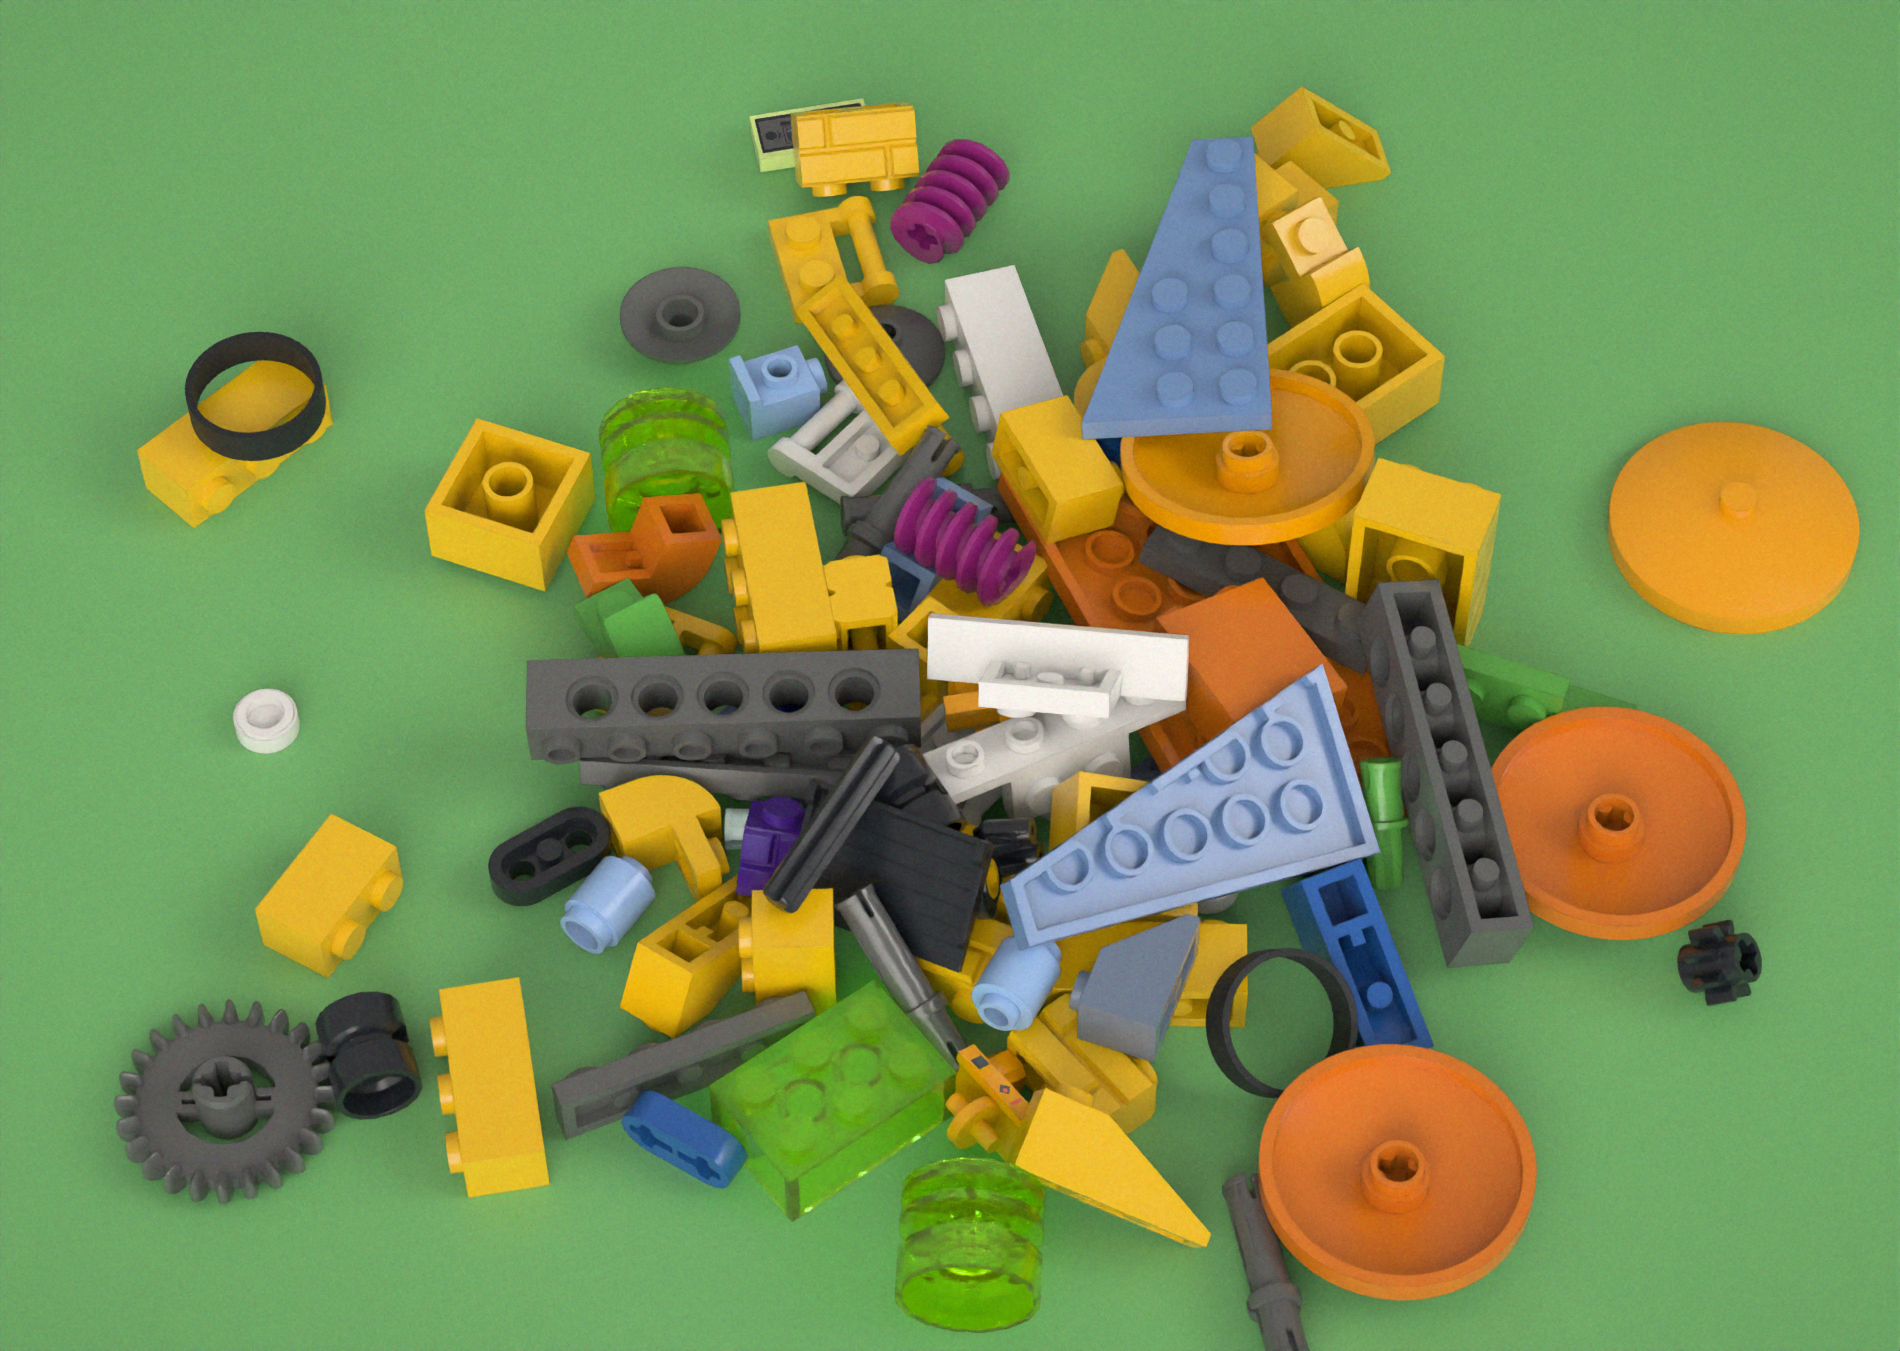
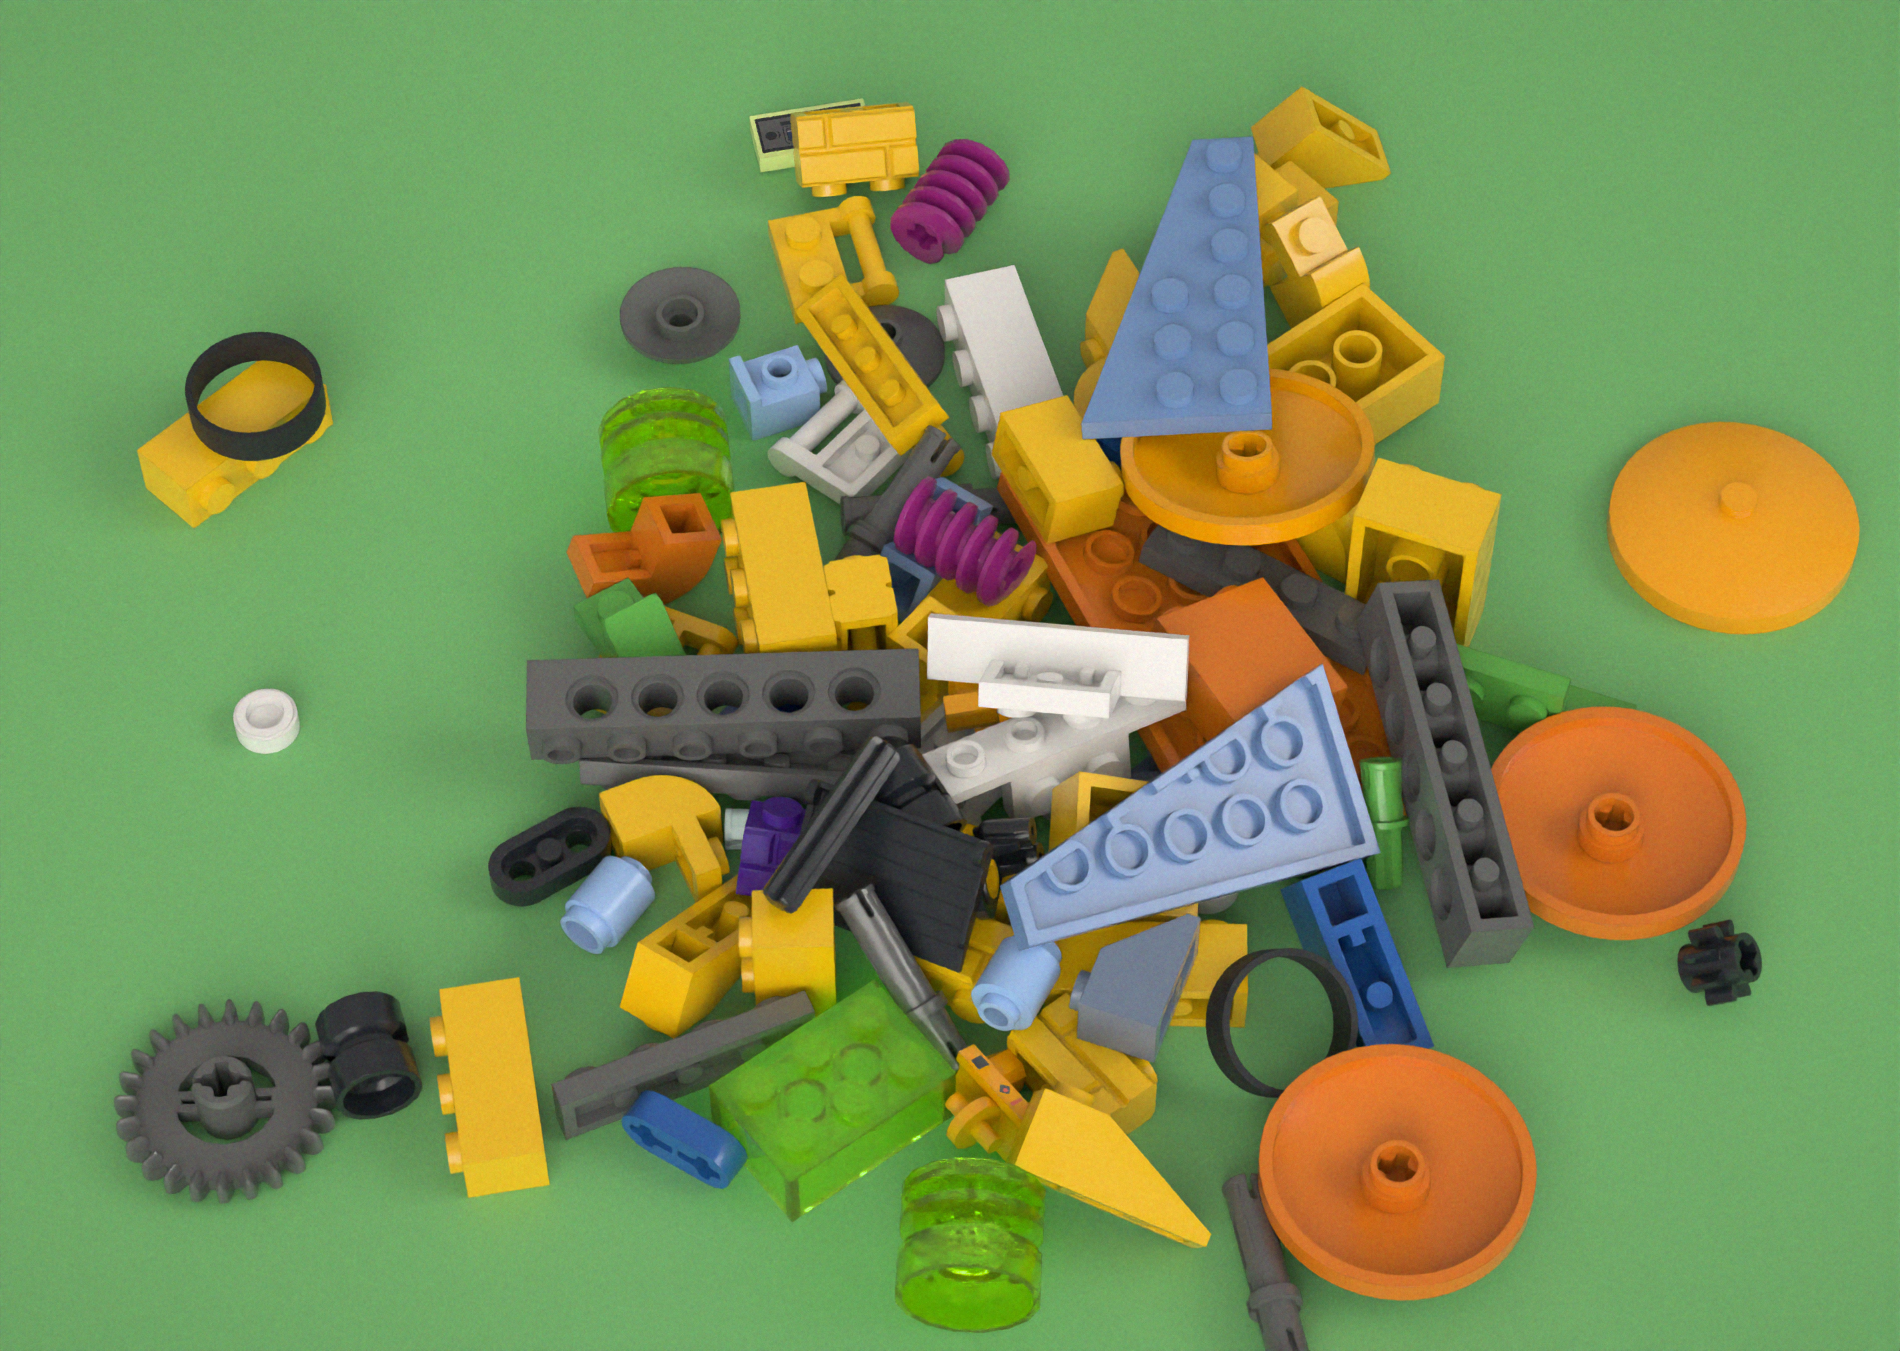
yellow brick [255,813,403,978] -> none
yellow brick [424,418,596,591] -> none

